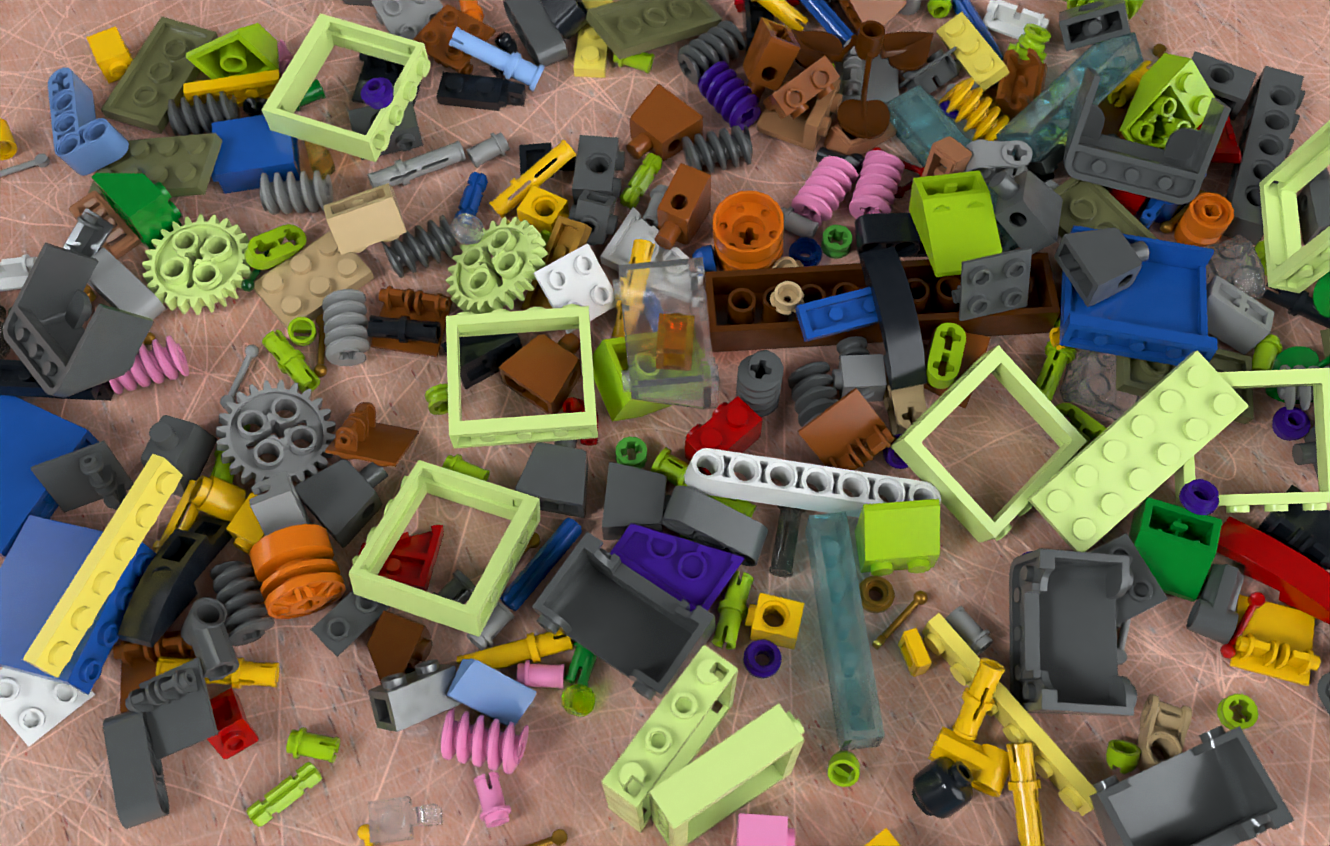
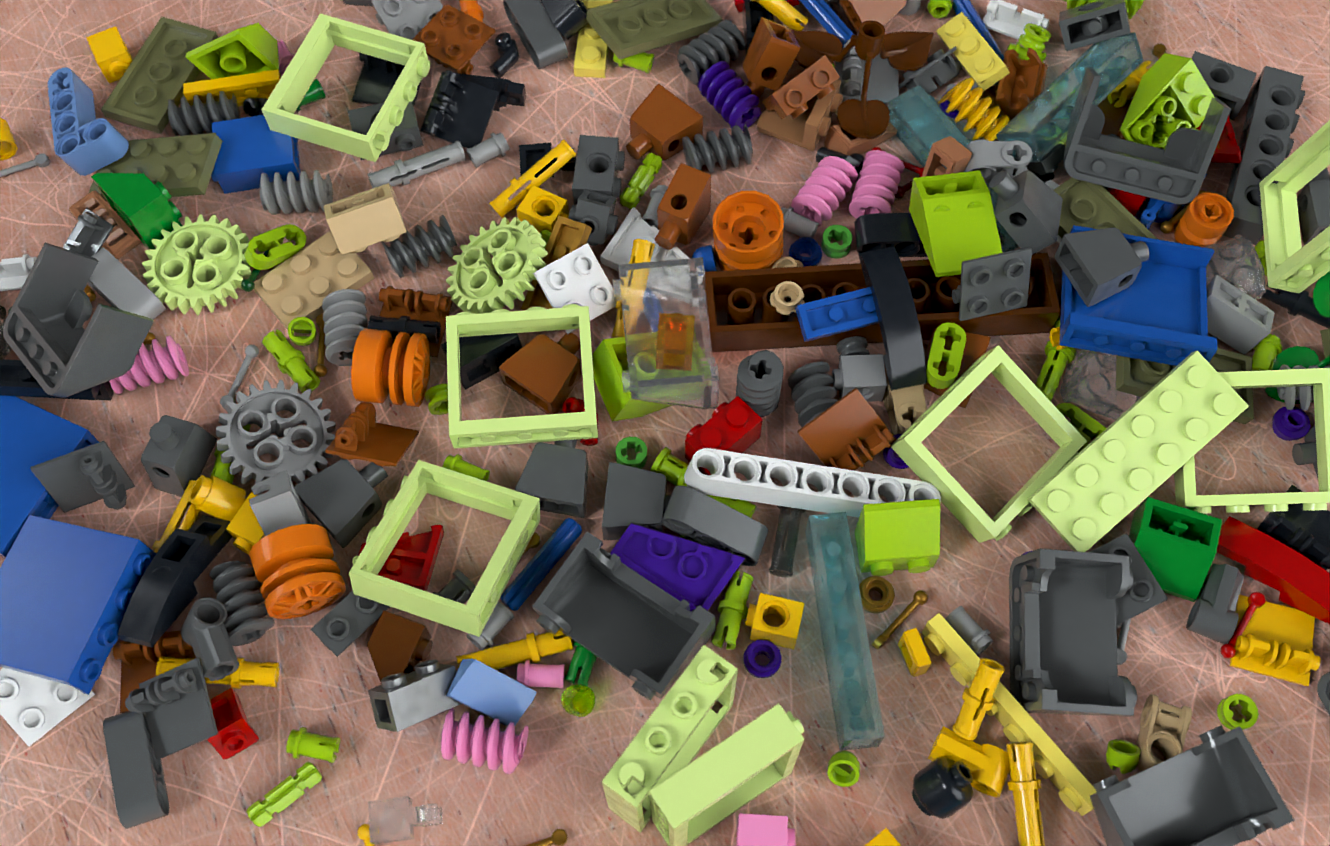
light yellow plate [23,454,183,678] -> none
clear yellow slope [304,141,336,179] -> none
dark purple plate [361,78,394,109] -> none
light blue pin [449,27,545,91] -> none
clear plate [450,213,483,244] -> none
blue axle [453,172,488,232] -> none
bright pink pin [473,772,511,828] -> none
dark purple plate [1179,479,1219,515] -> none
none -> orange wheel [351,328,430,407]
none -> black hinge [420,70,500,149]

